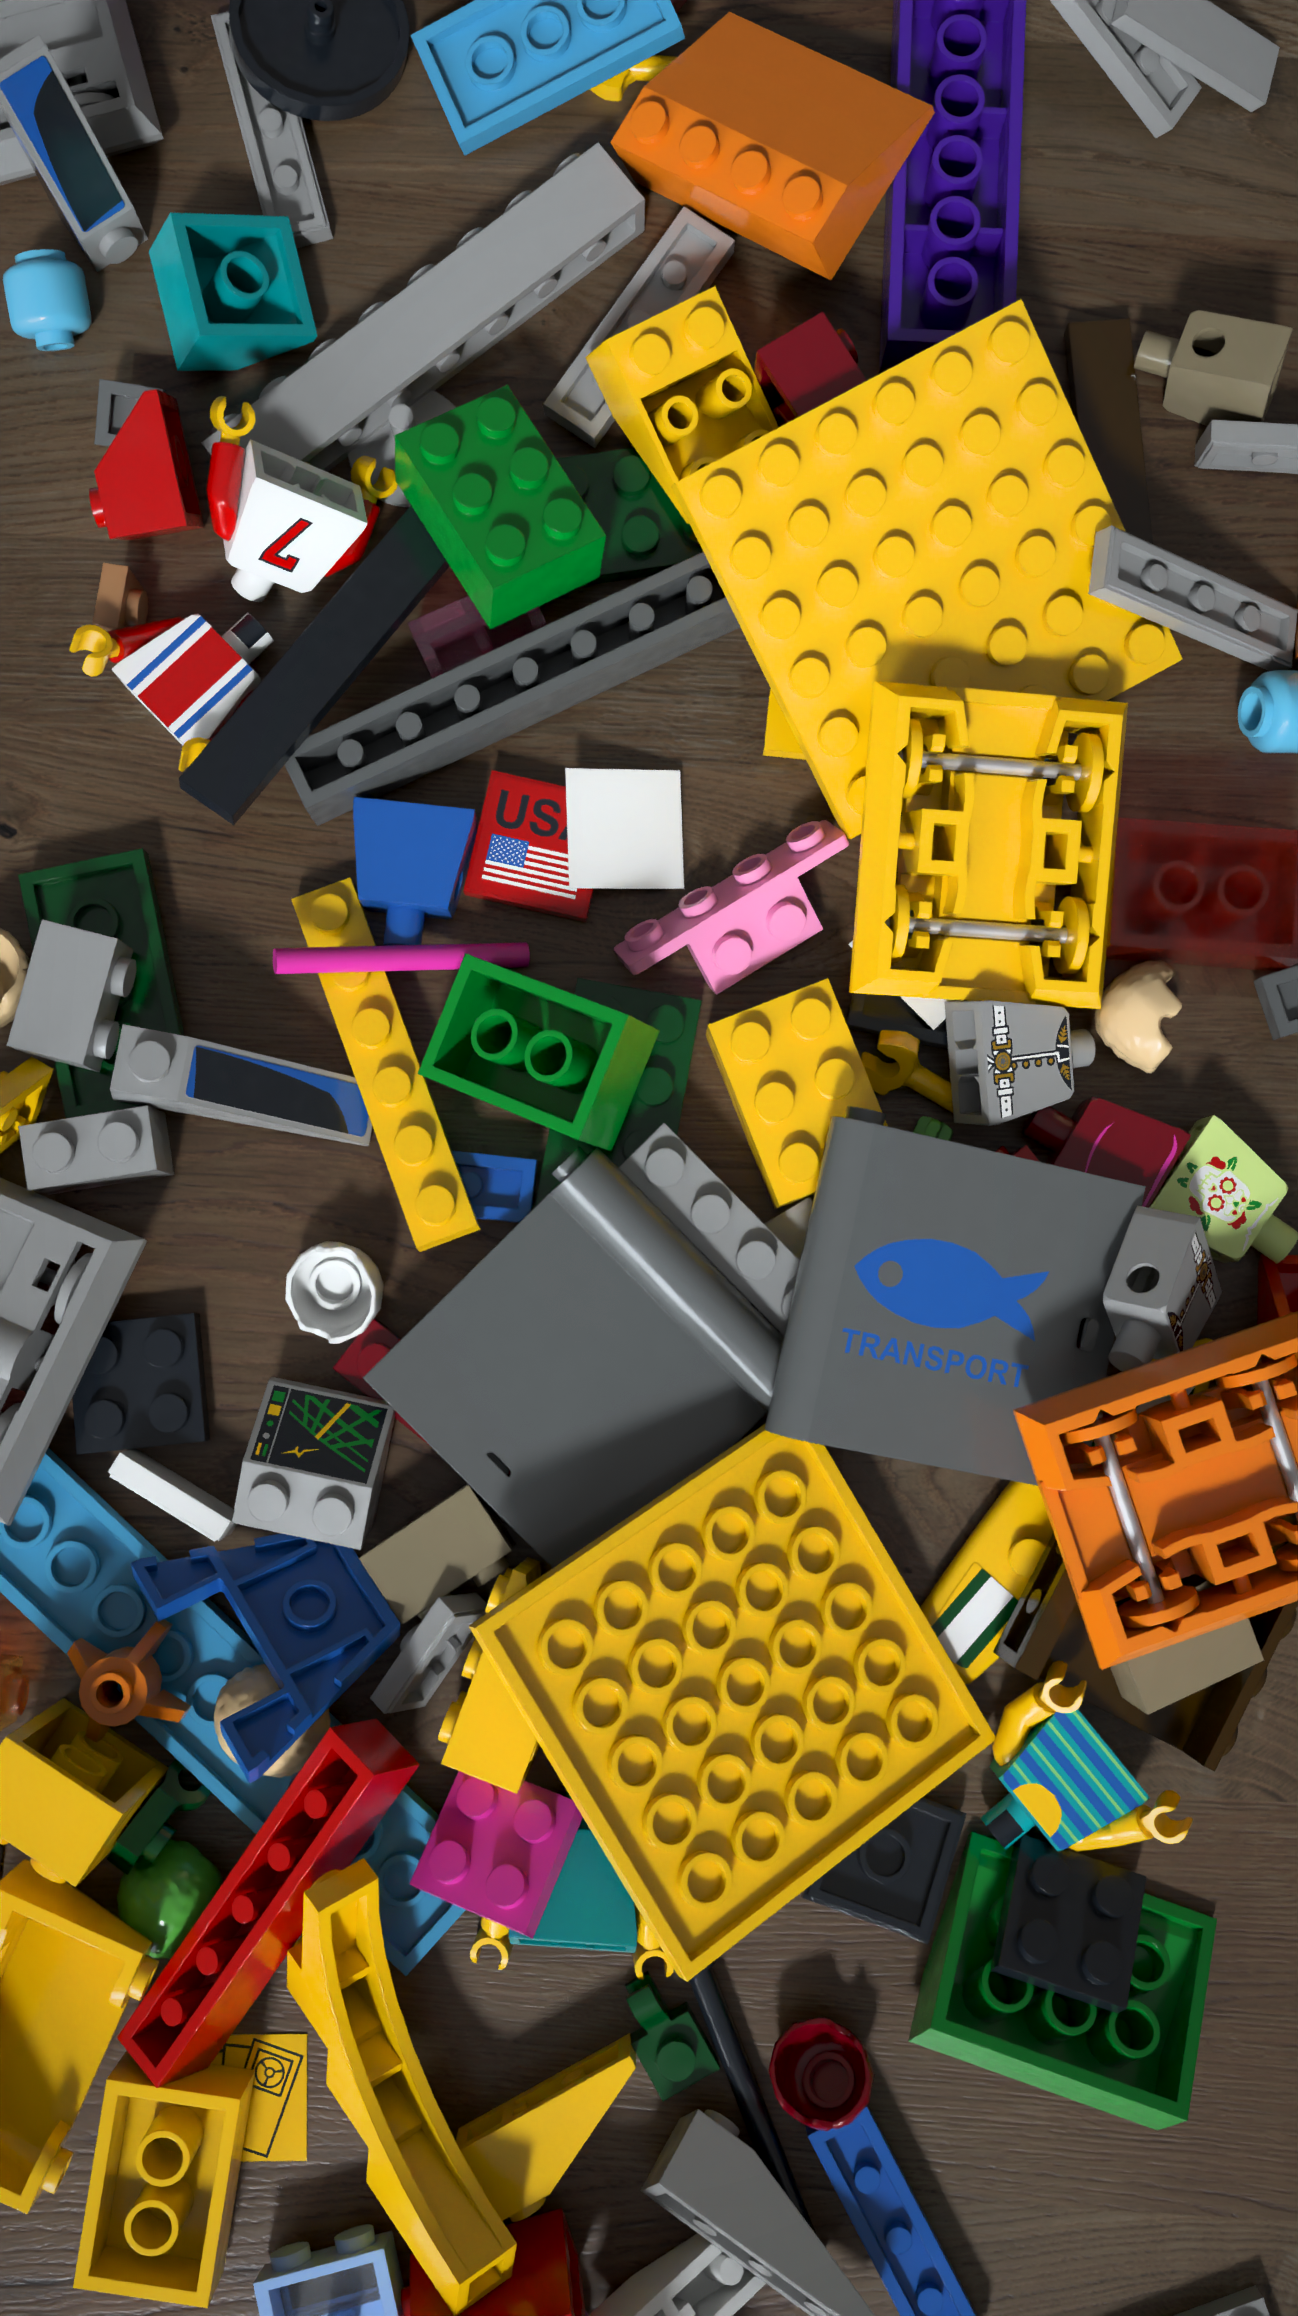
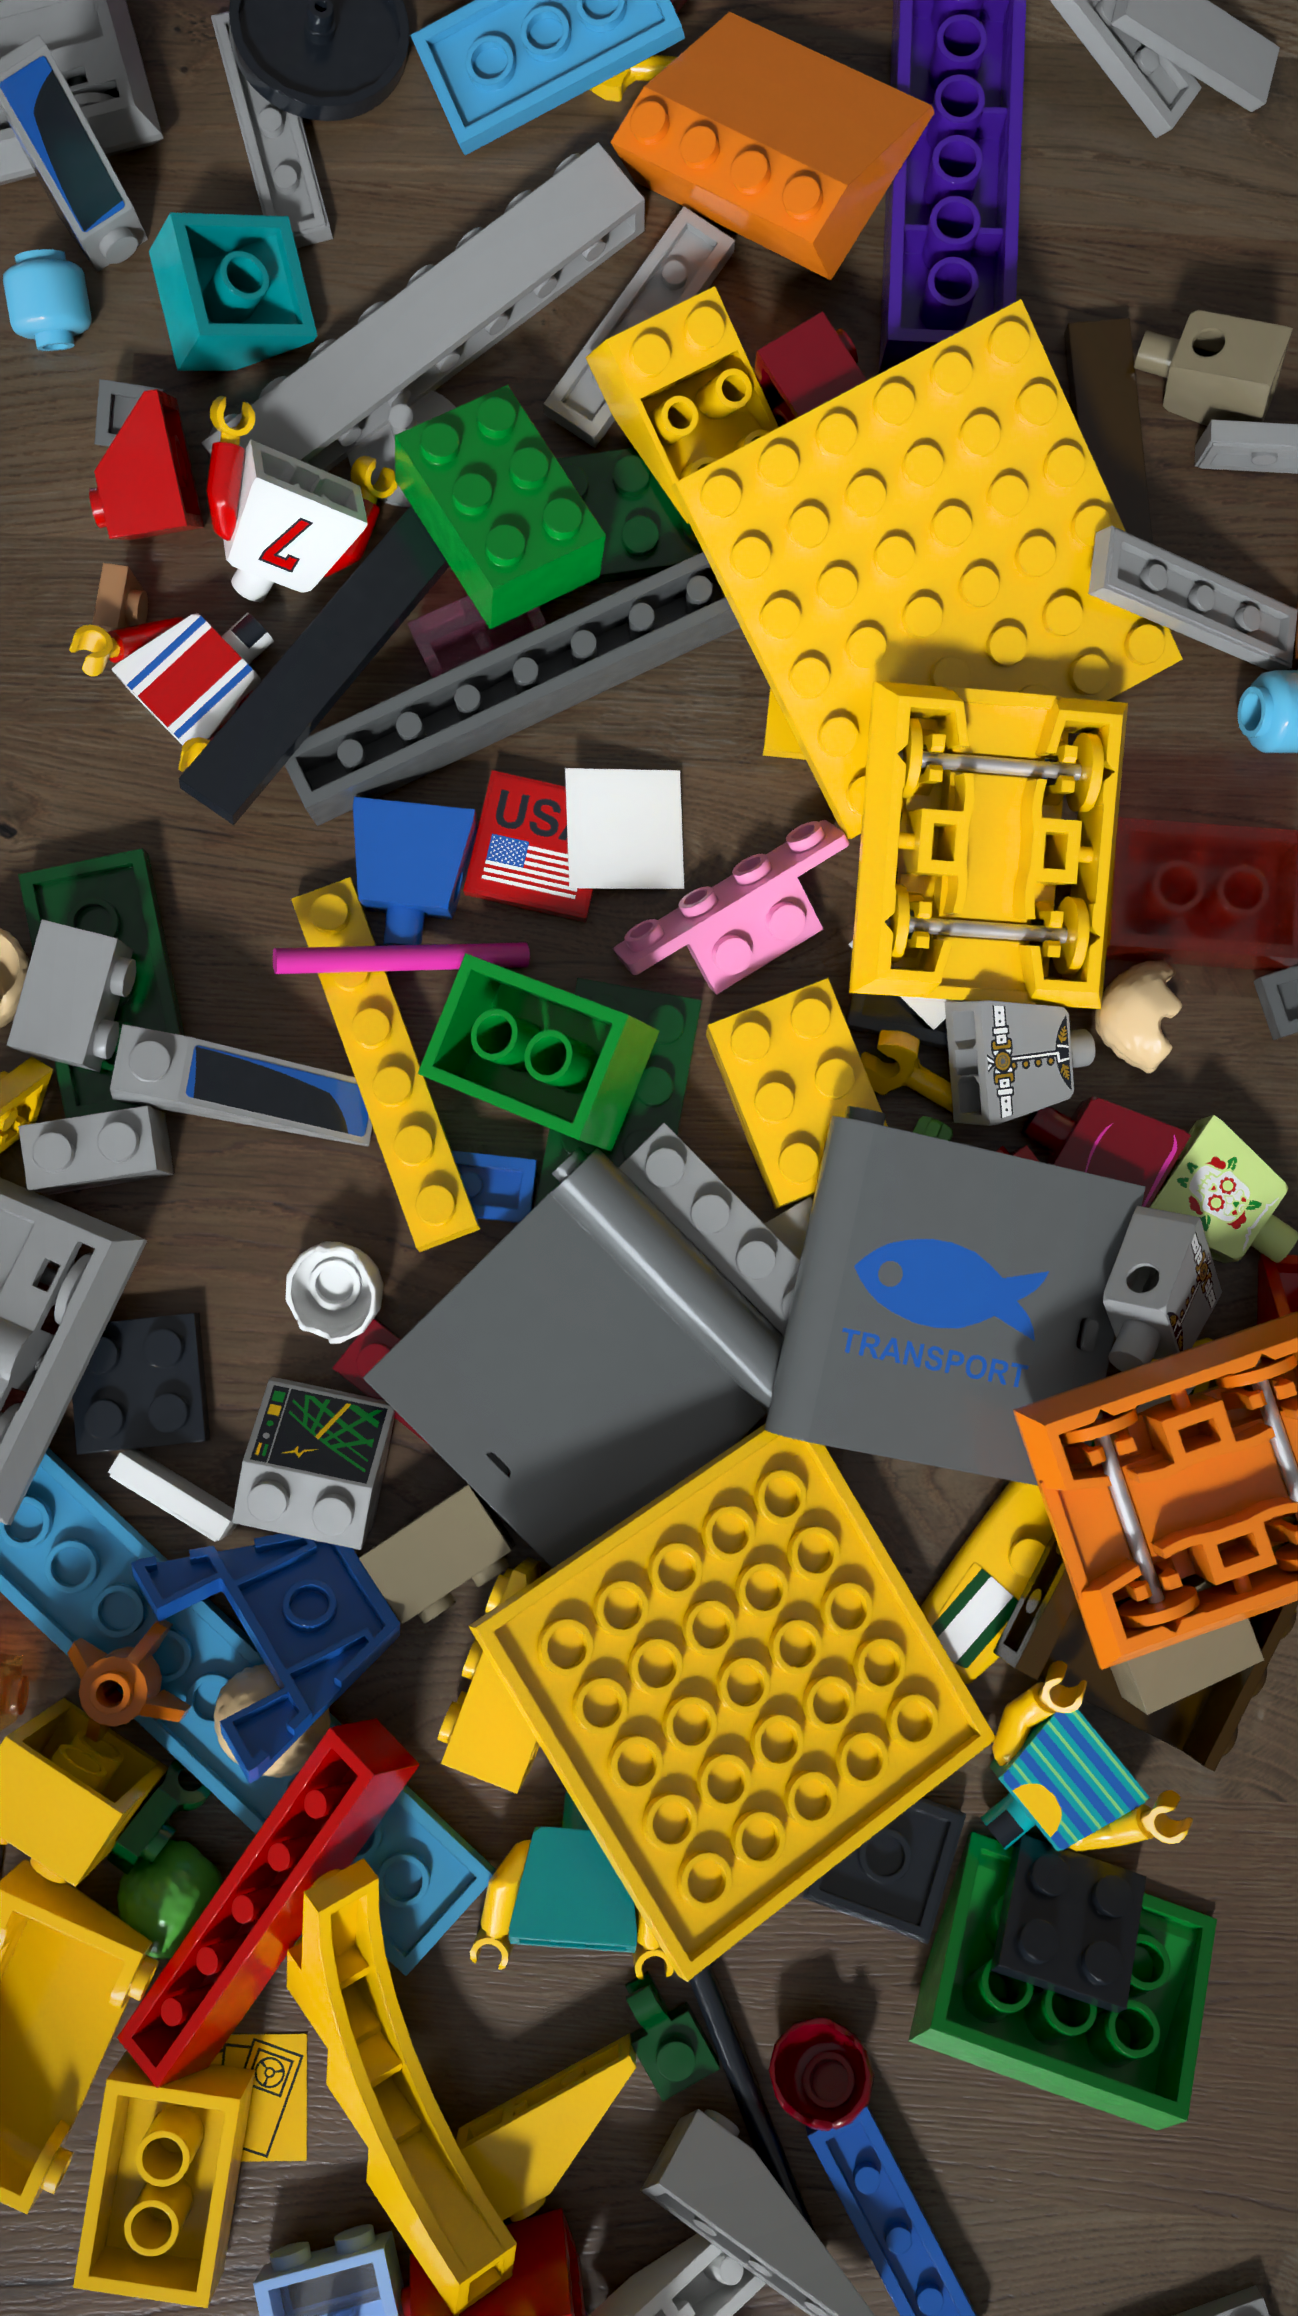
light grey plate [370,1593,487,1714] -> none
dark pink plate [409,1771,583,1939] -> none

